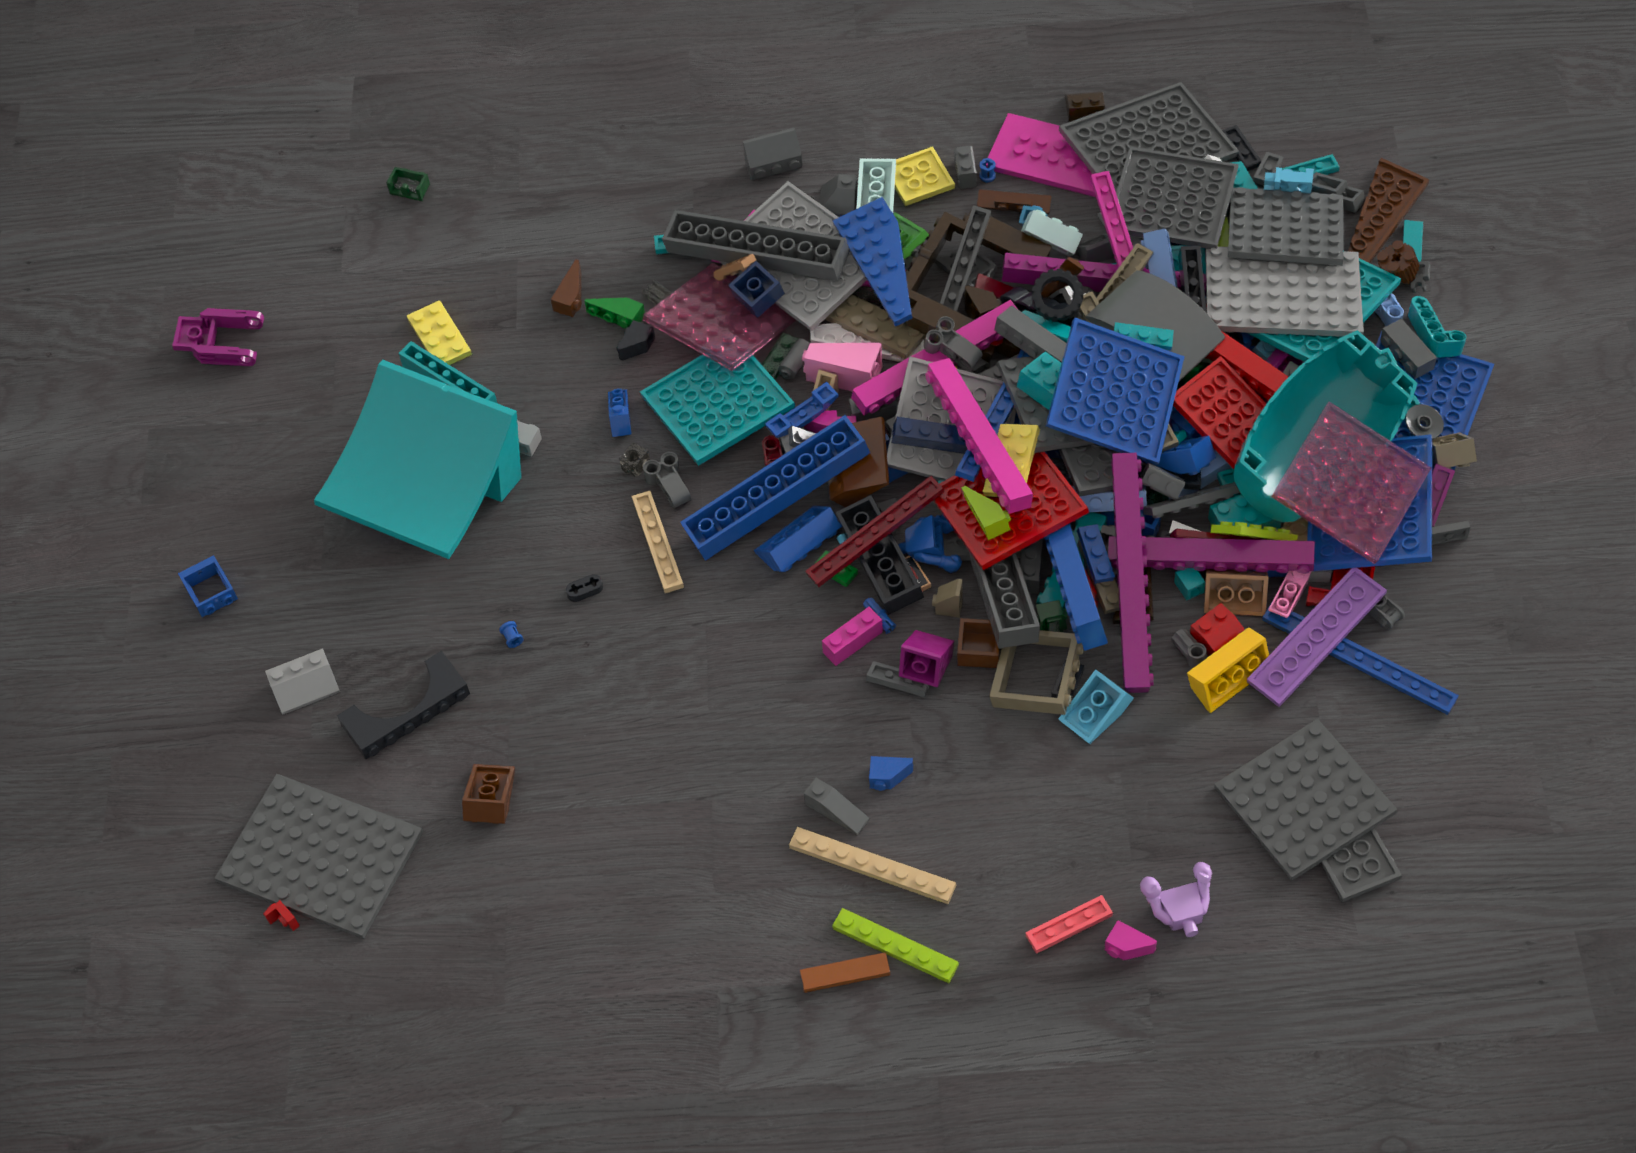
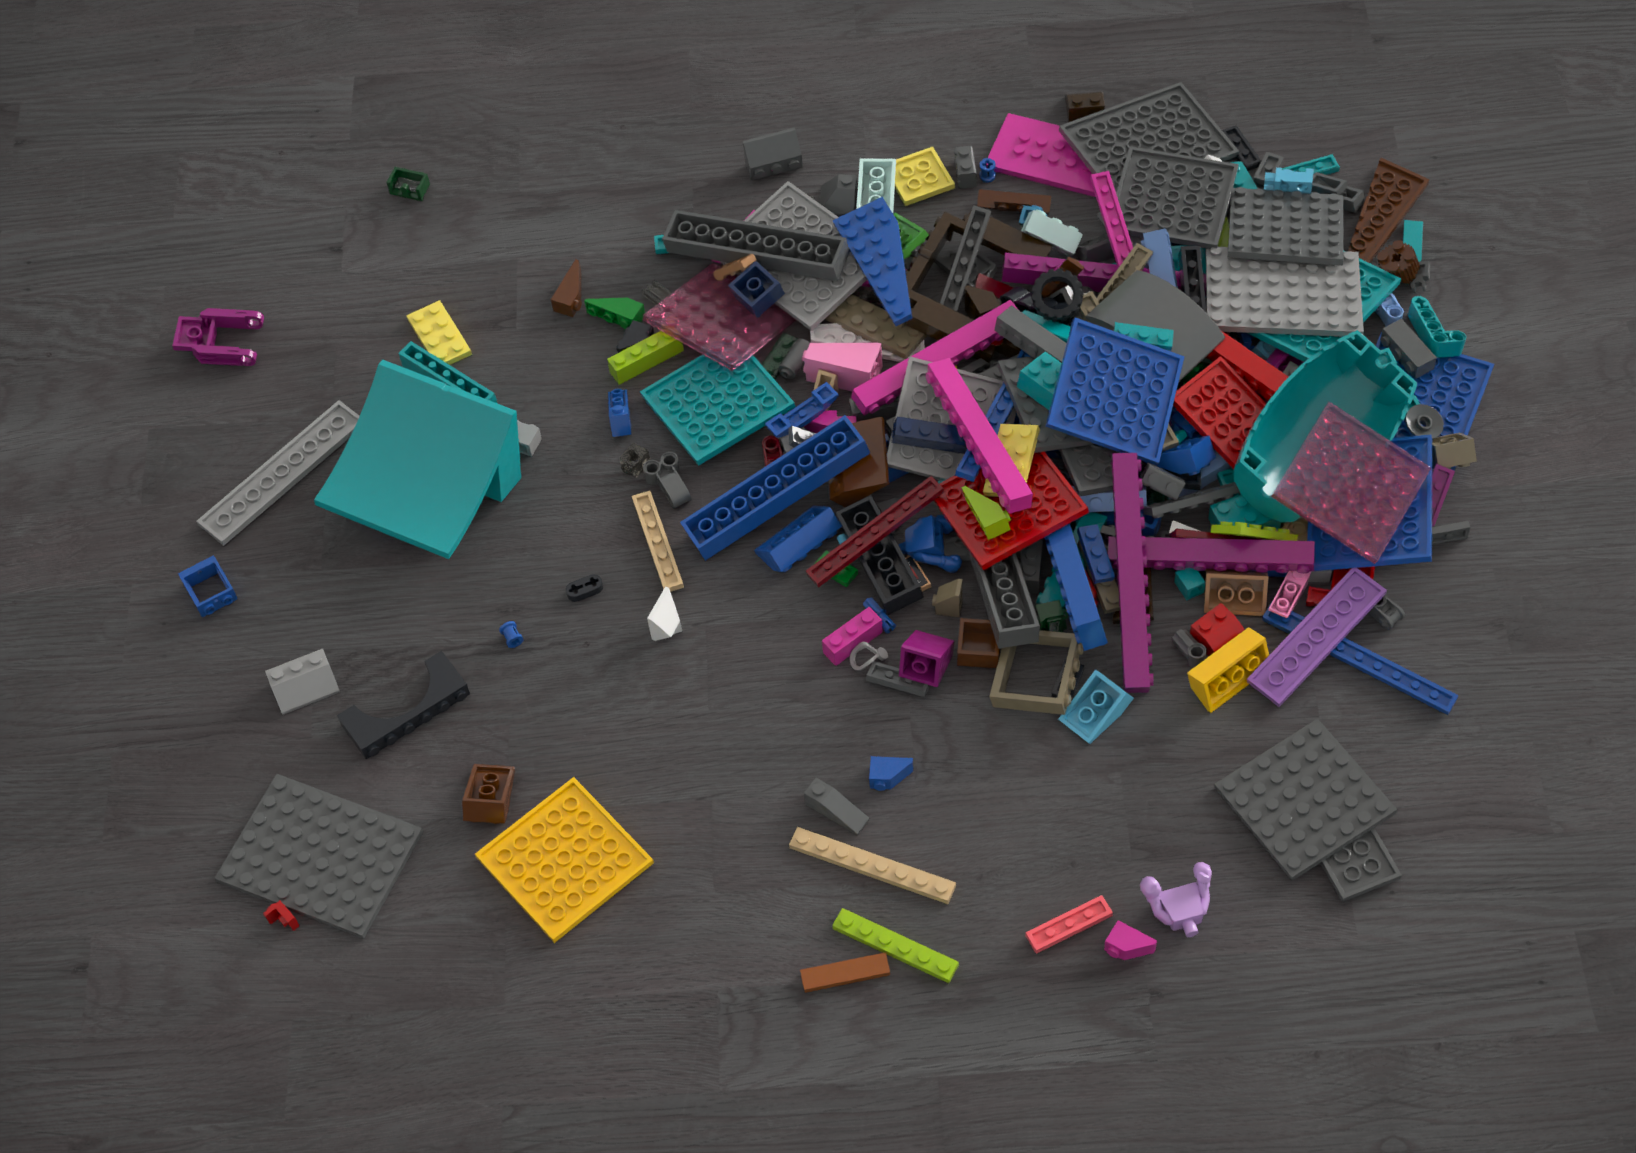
dark grey piece [924,316,983,370] -> none
none -> light grey plate [197,400,359,546]
none -> yellow plate [475,777,654,943]
none -> lime brick [607,325,684,385]
none -> white slope [647,587,682,641]
none -> light grey piece [850,642,888,670]

